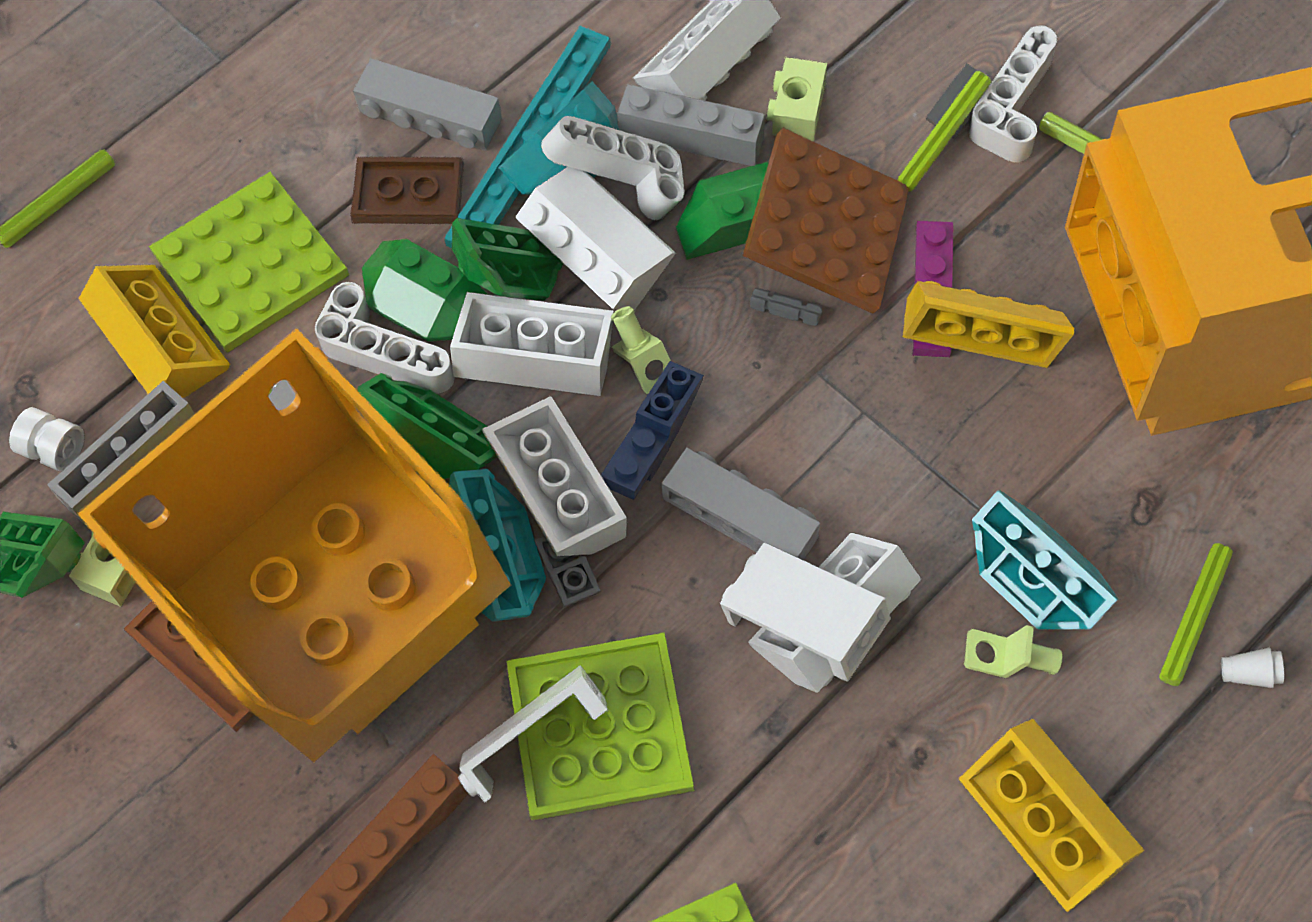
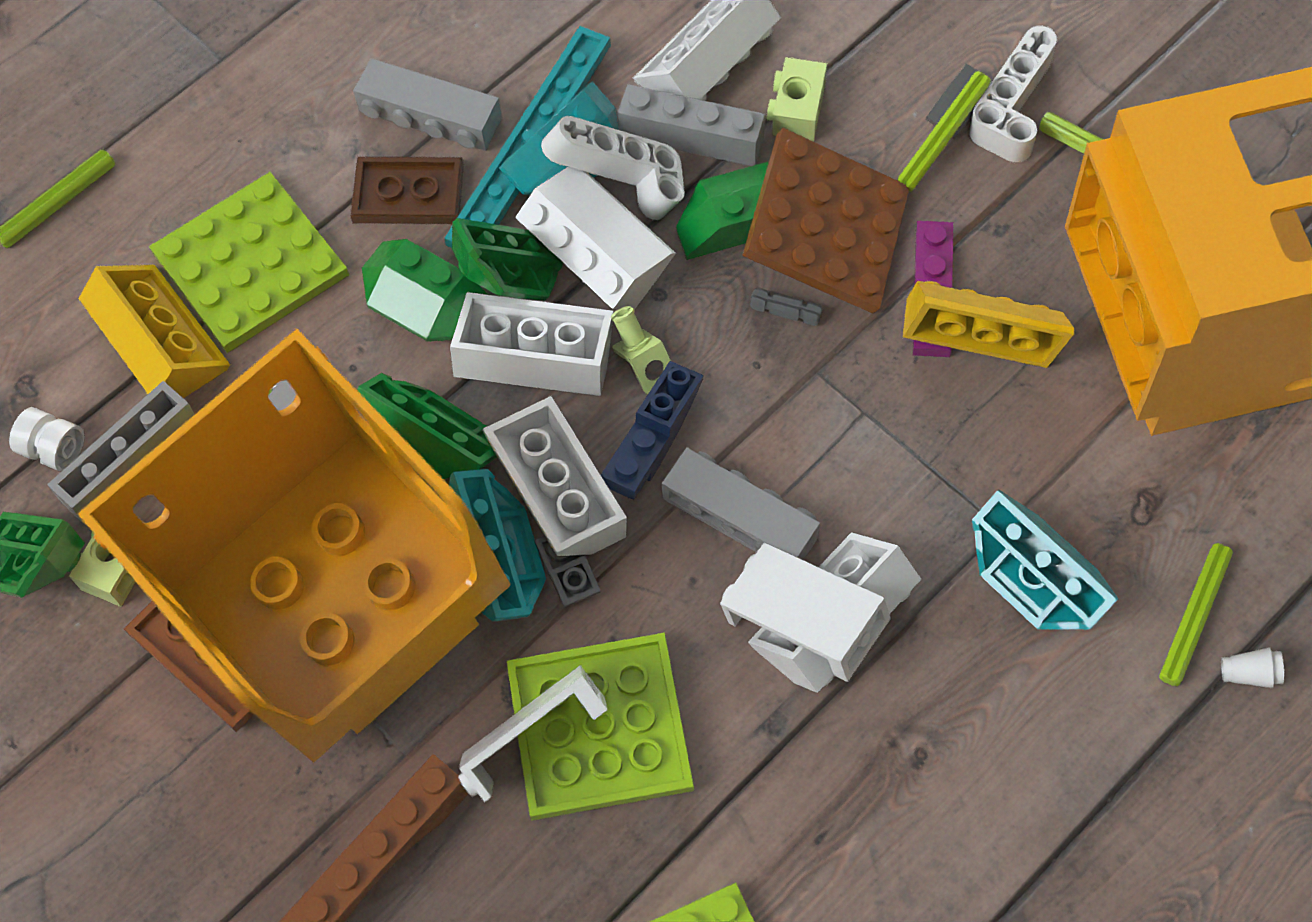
white beam [315,282,455,394] -> none
yellow slope [958,719,1145,912] -> none
yellowish green bracket [964,625,1062,678] -> none

